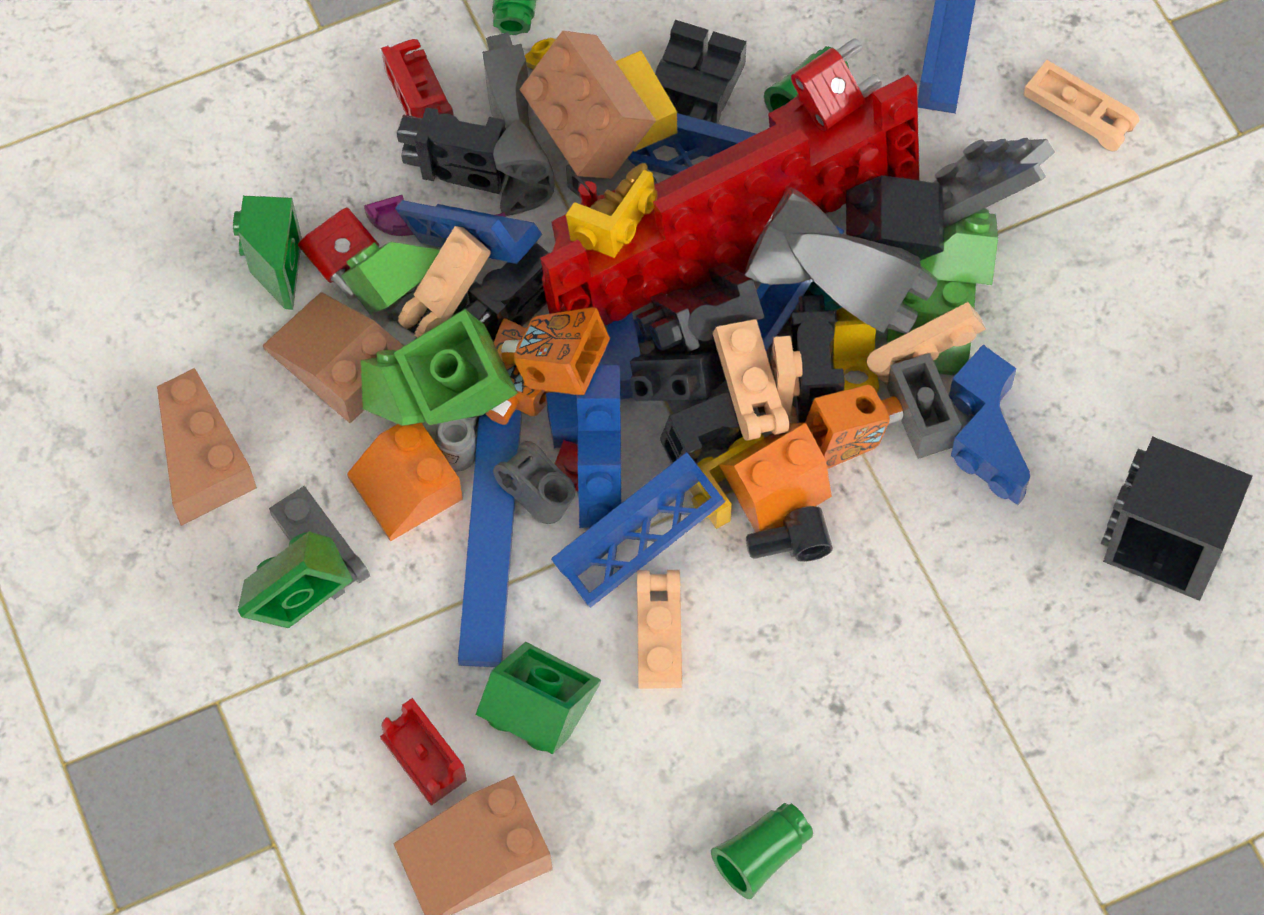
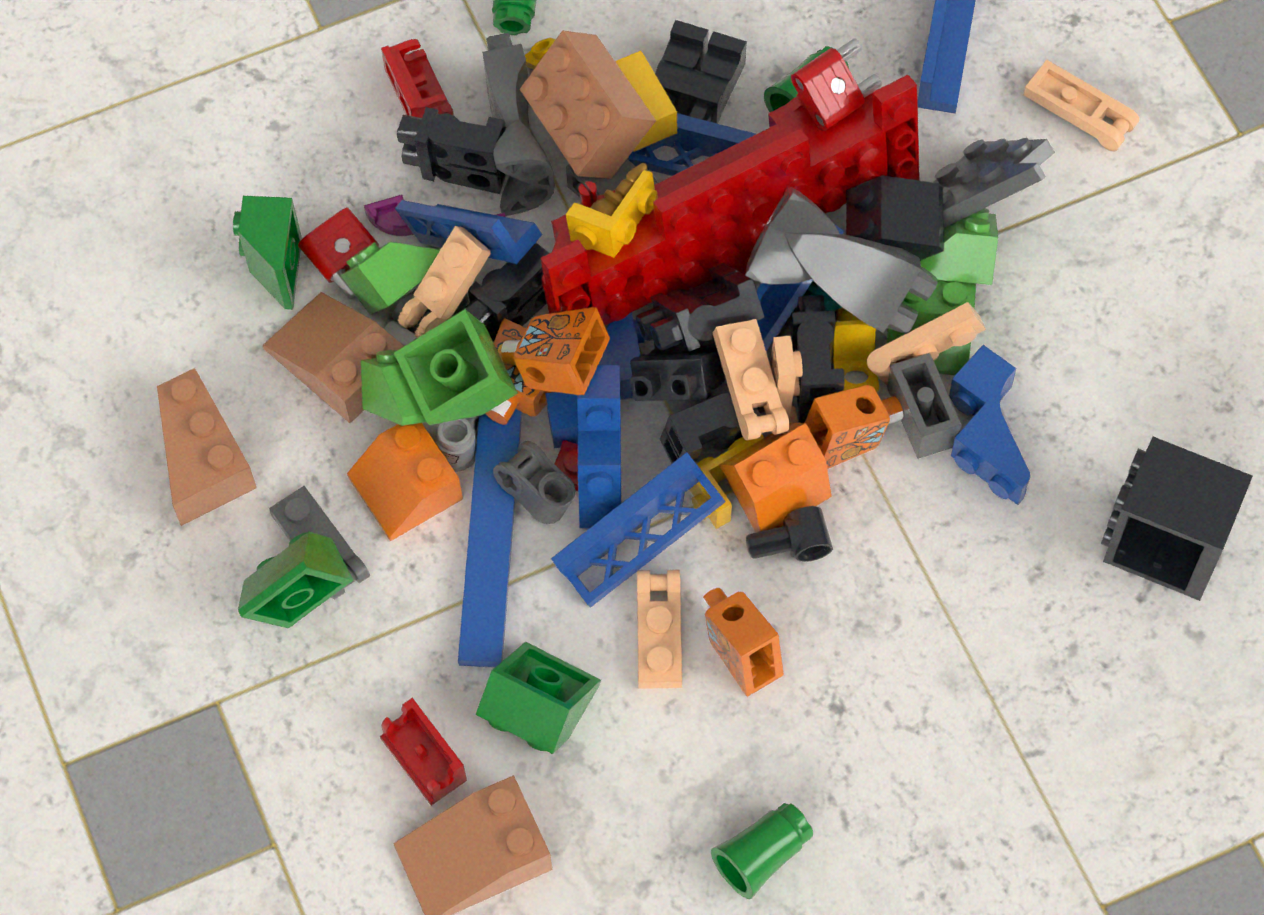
none -> orange torso [700,588,784,697]

